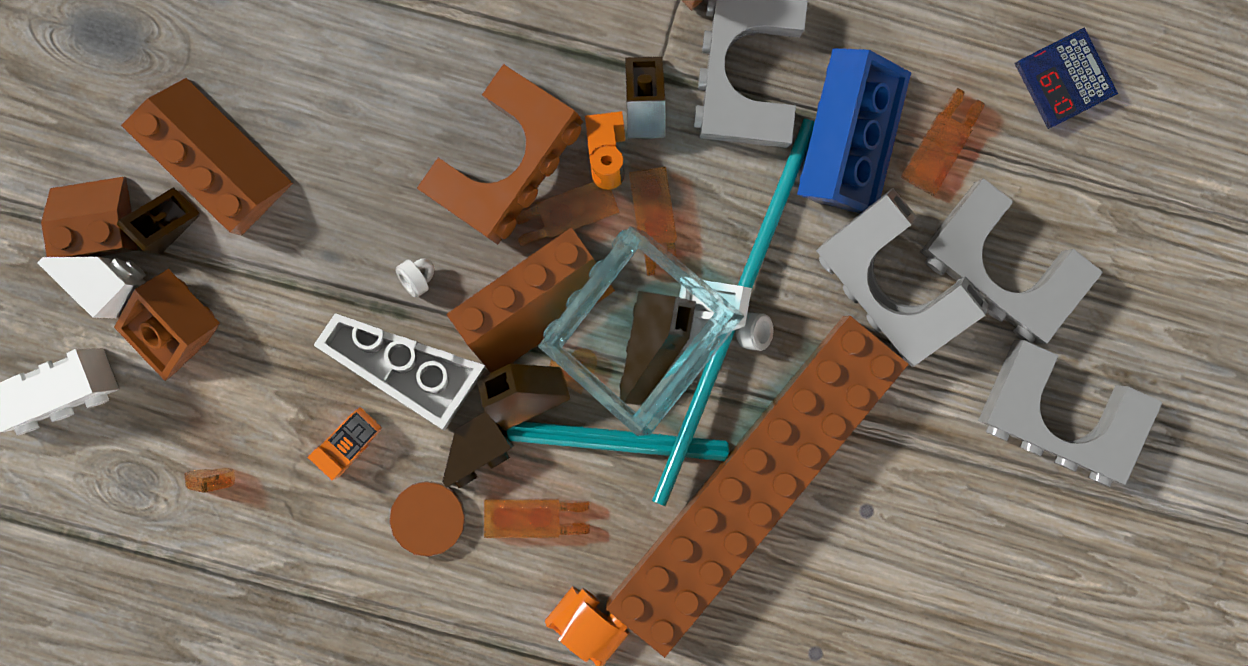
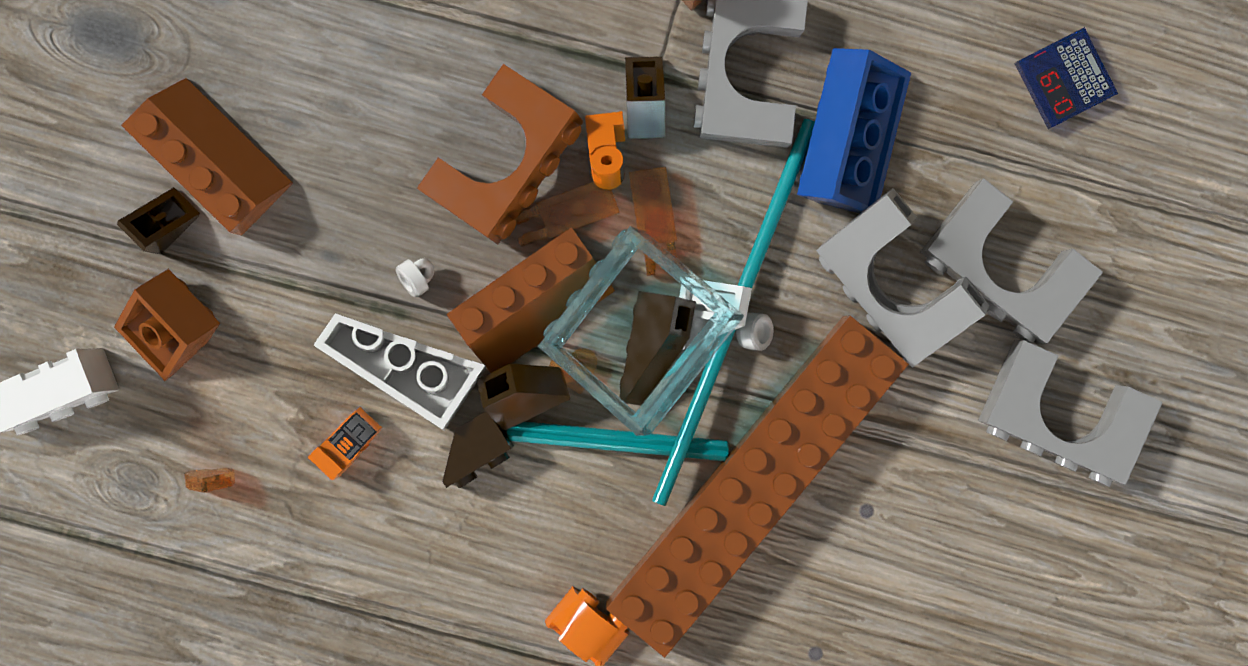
white slope [38,257,146,319] -> none
dark orange slope [41,177,138,257] -> none
dark orange tile [390,481,465,557] -> none
clear orange hinge [484,498,590,538] -> none
clear orange hinge [901,88,985,196] -> none

